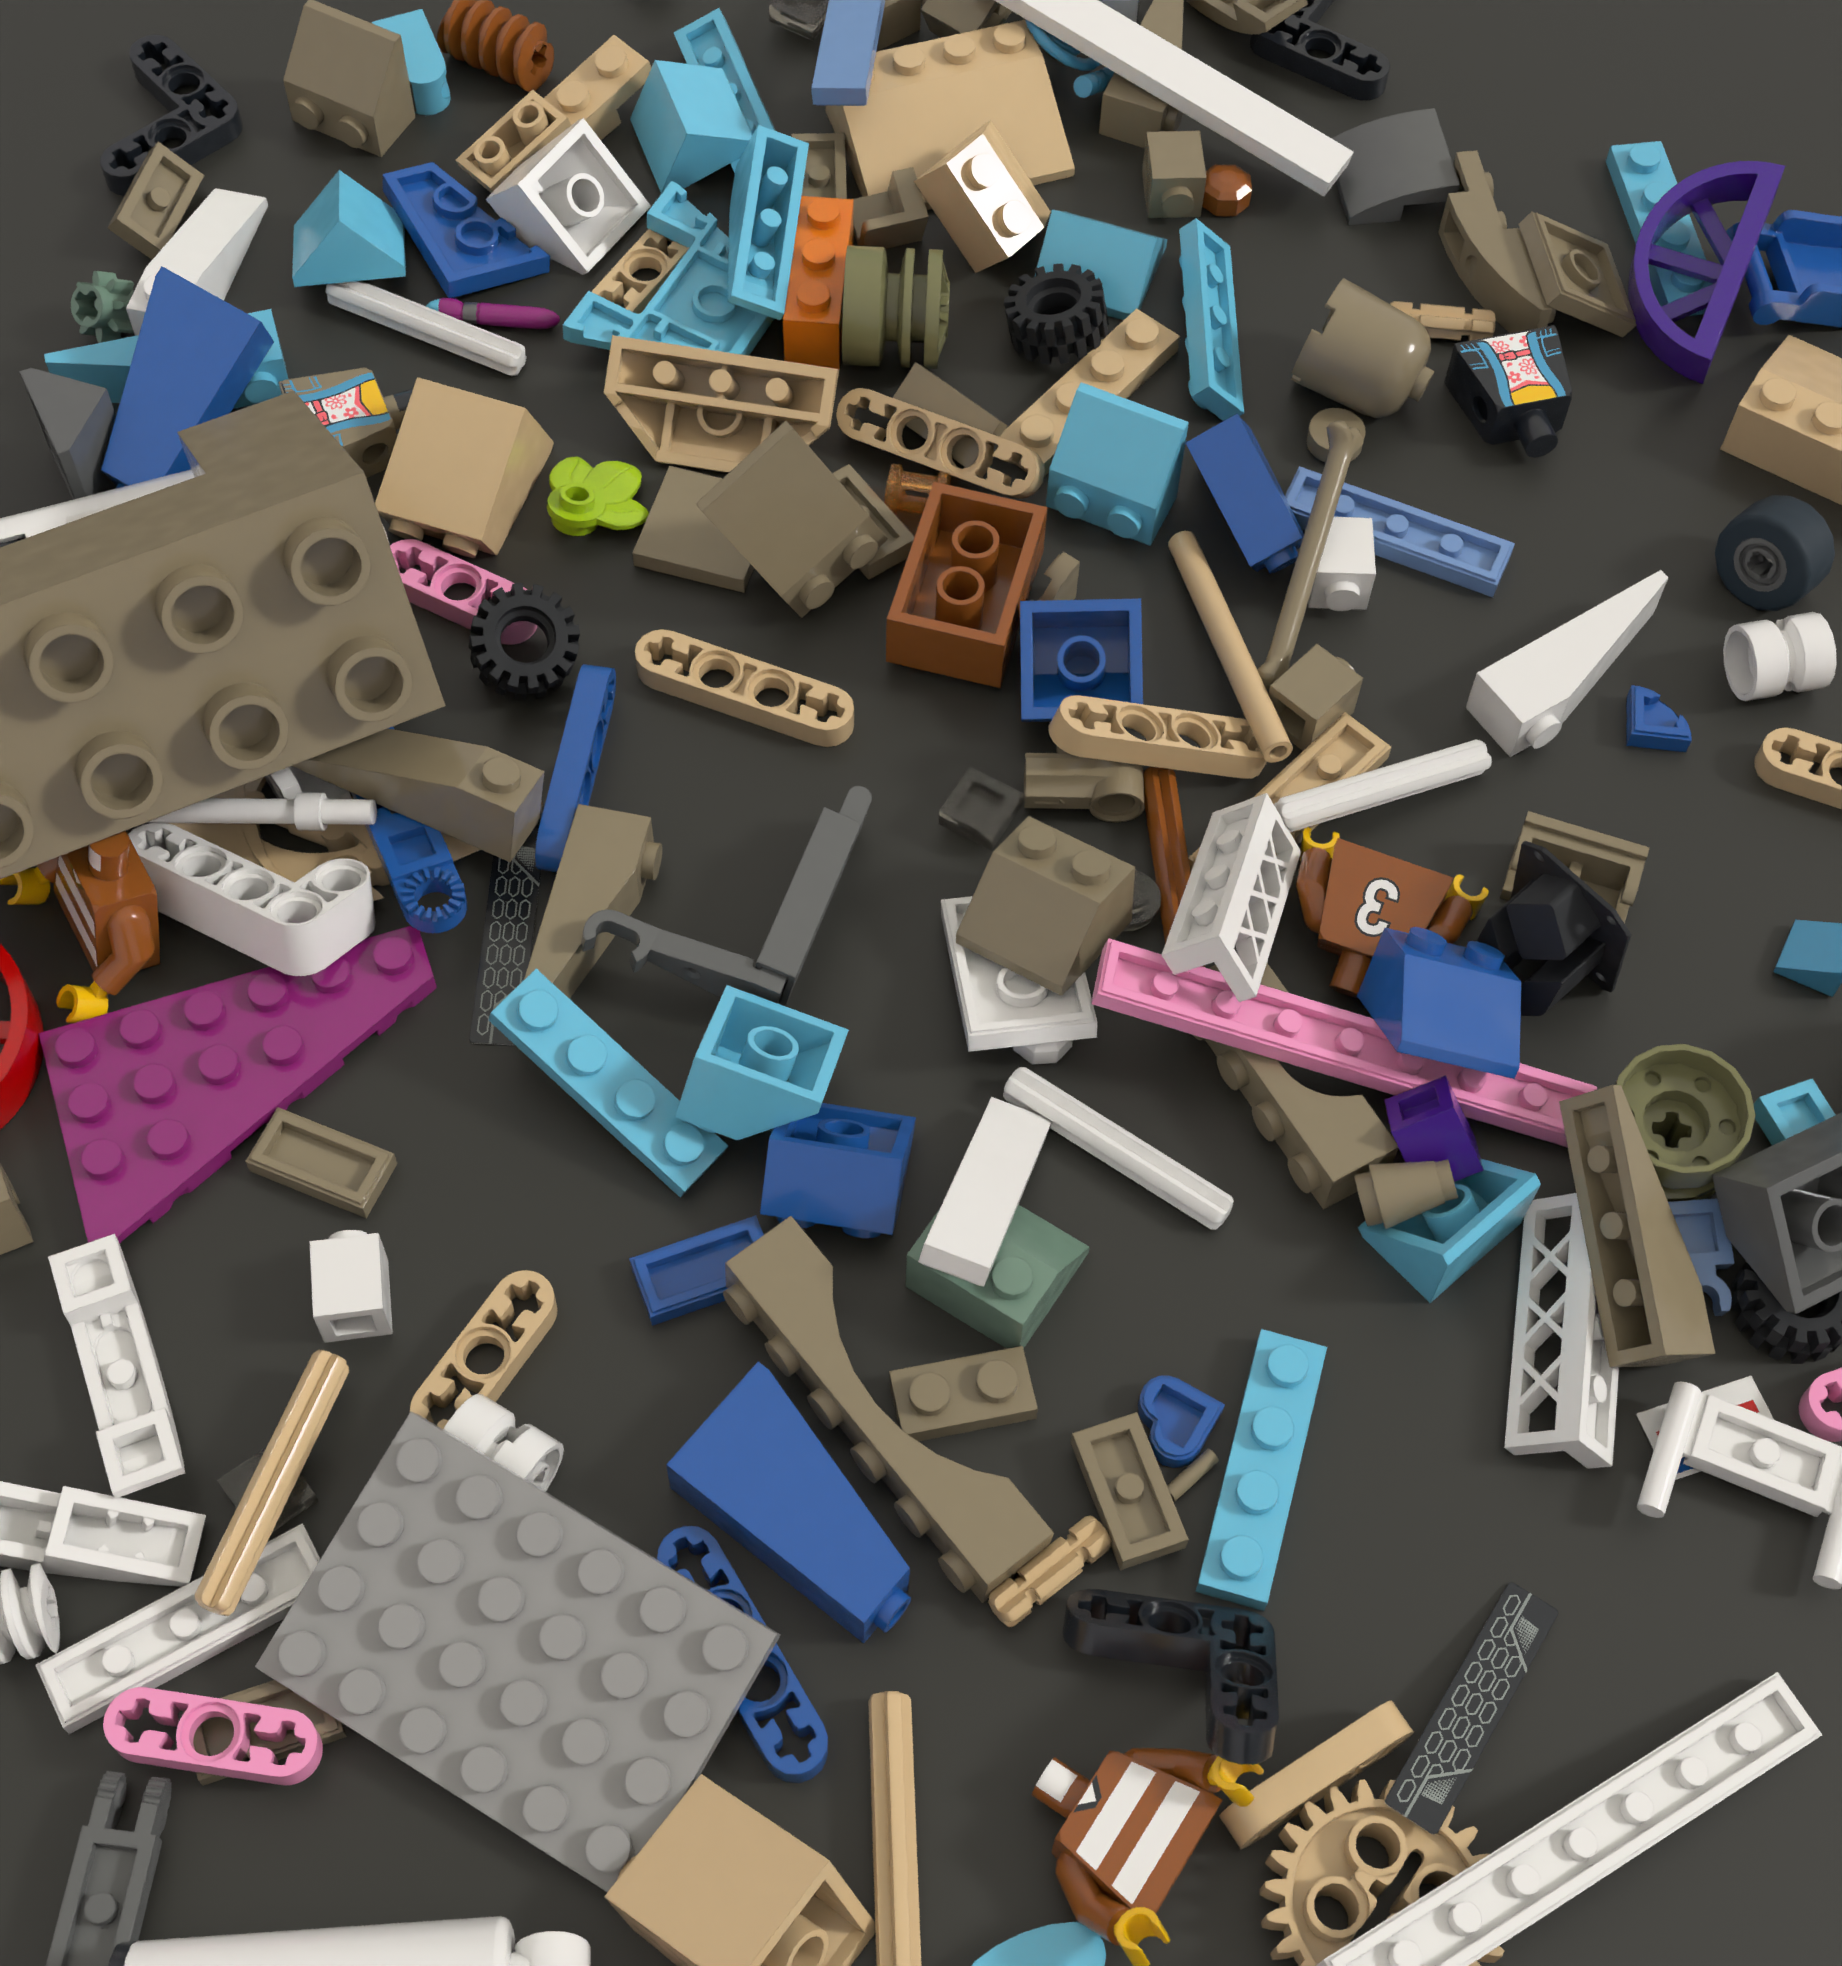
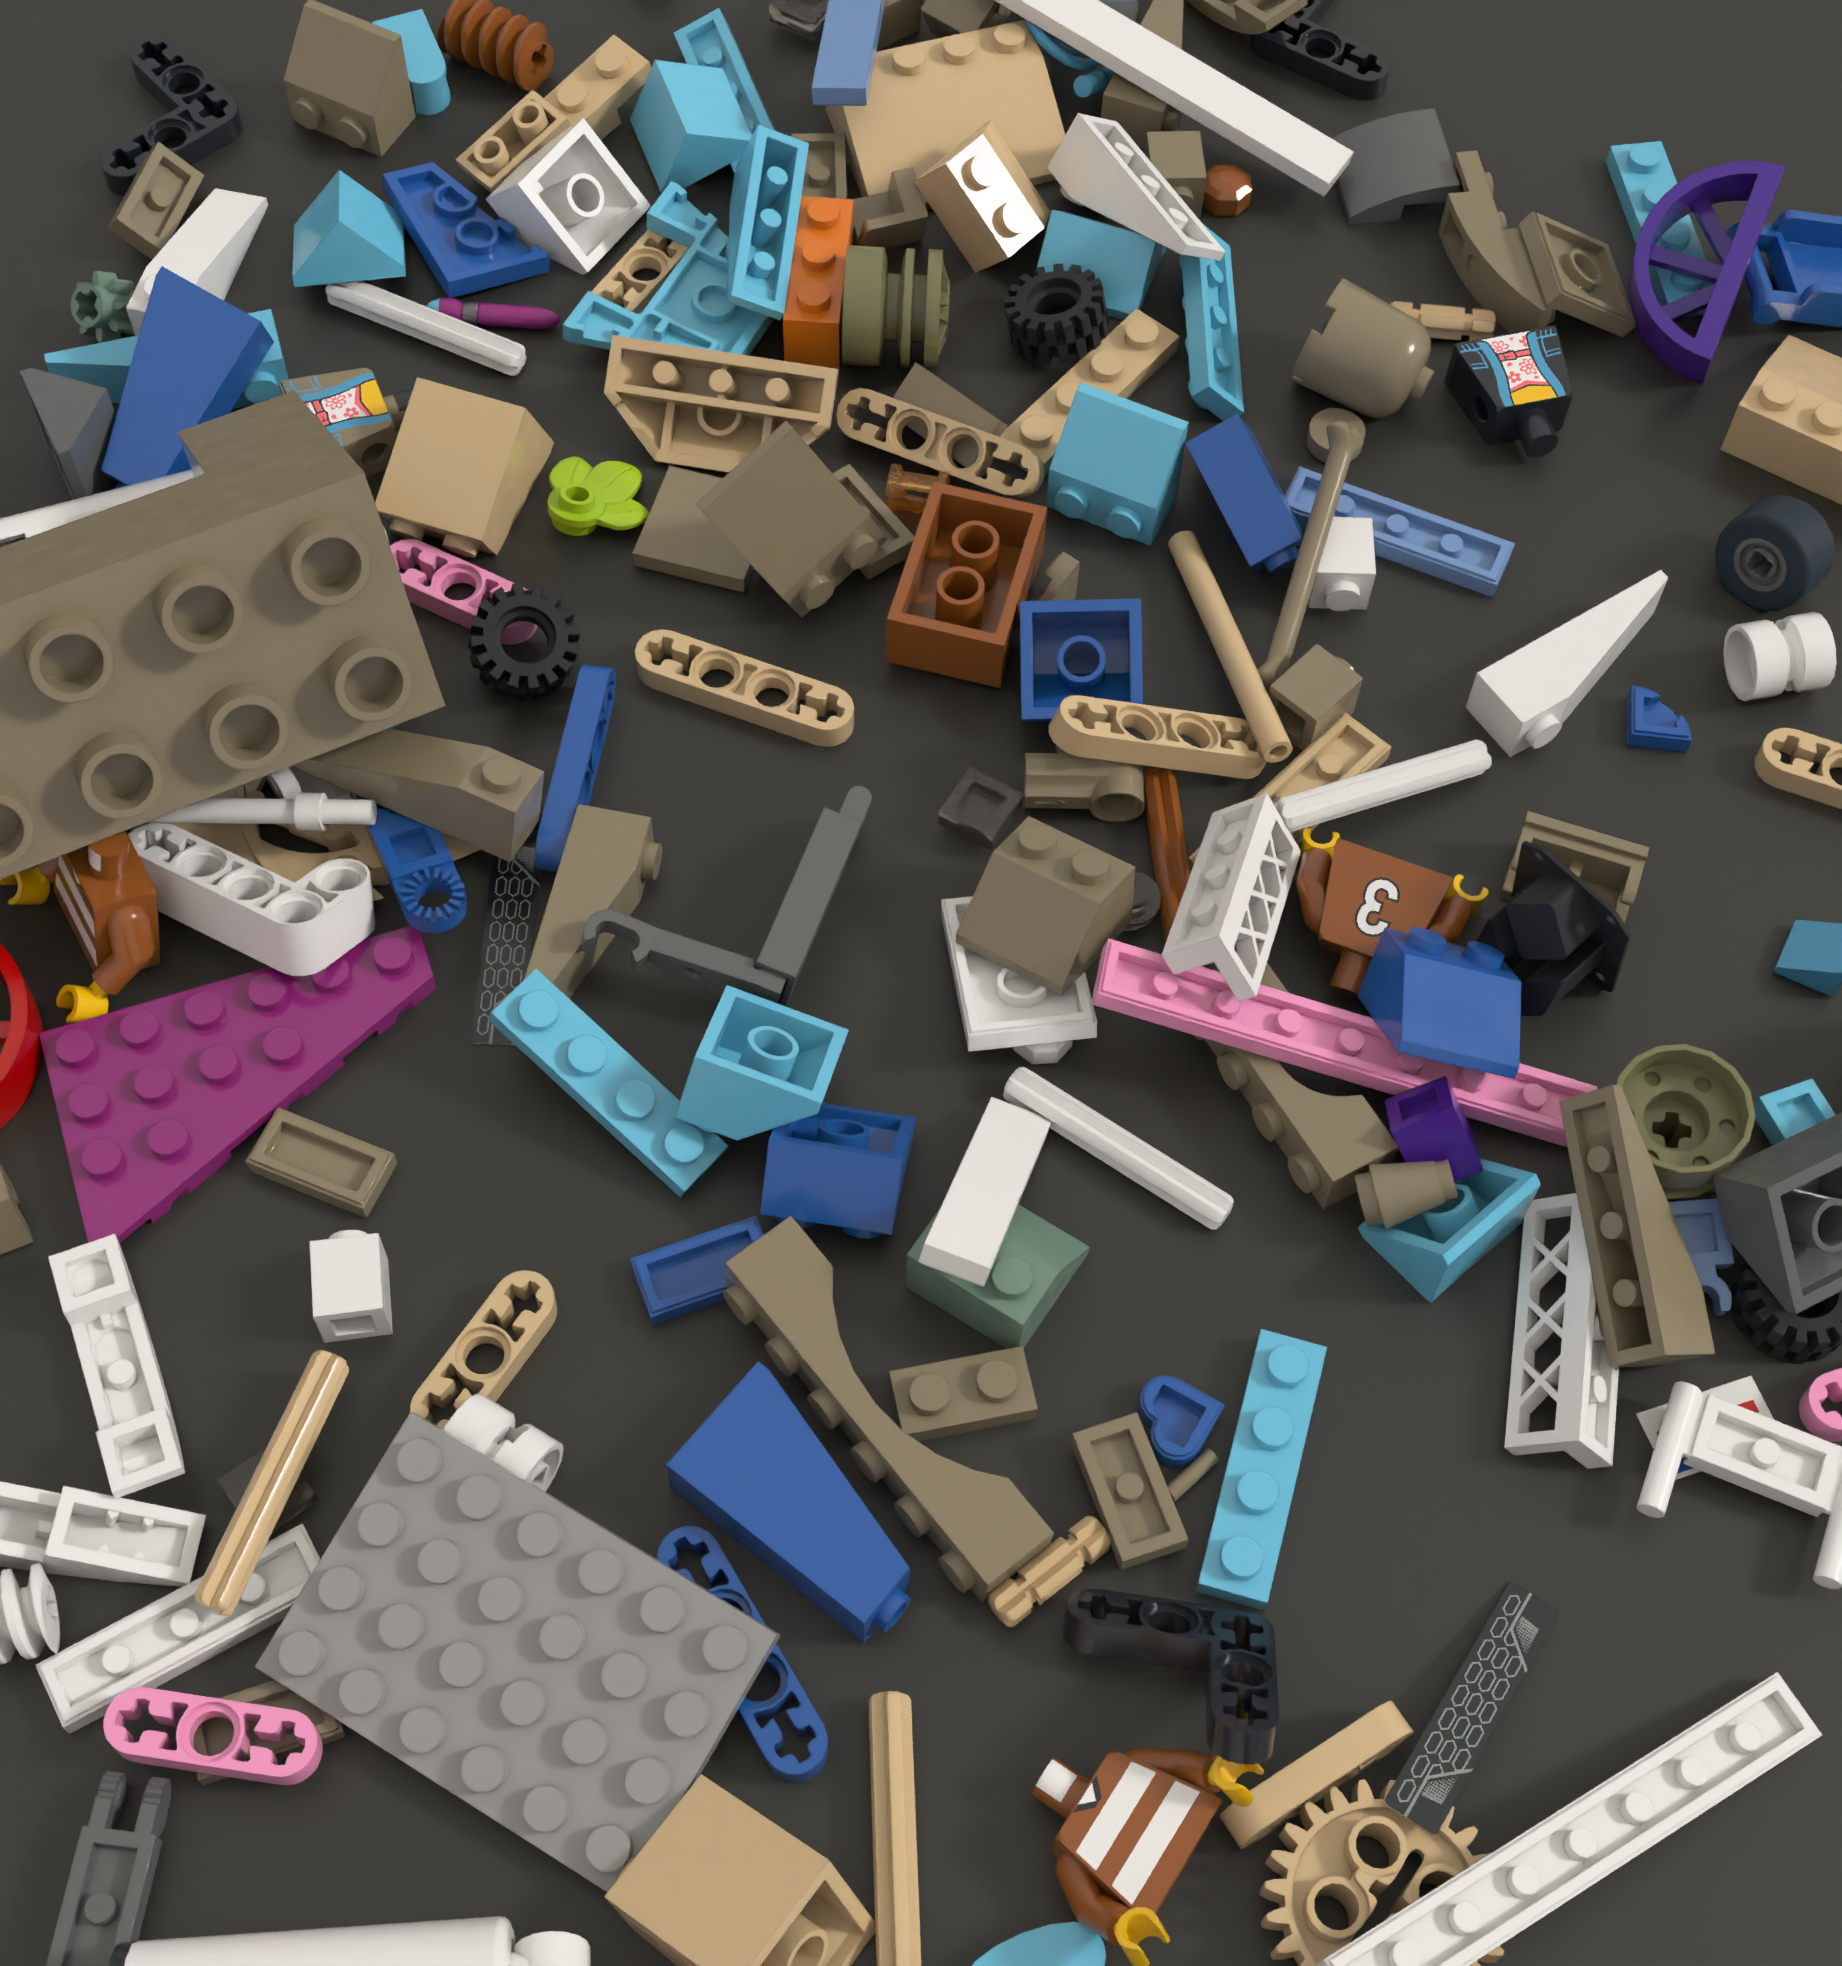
none -> white slope [1047,113,1226,261]

